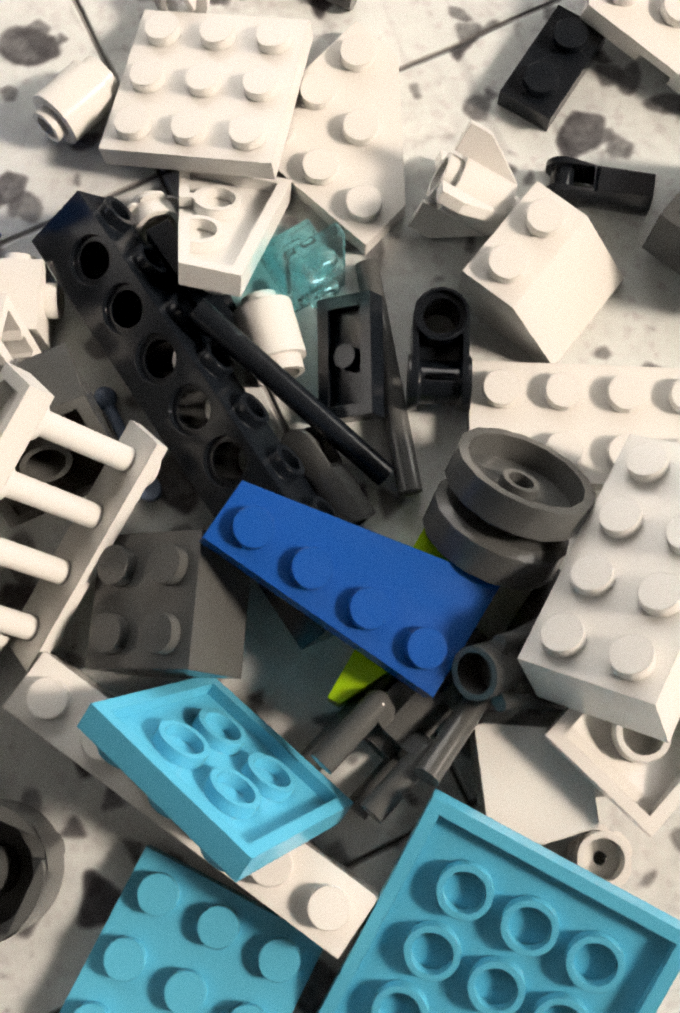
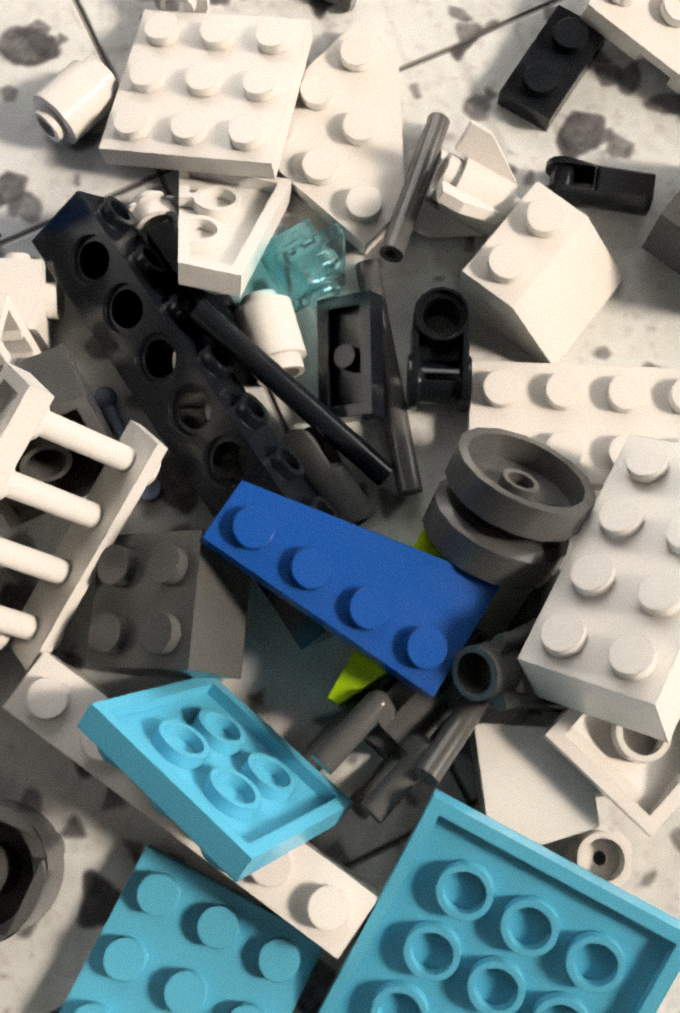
none -> dark grey piece [379,112,450,263]

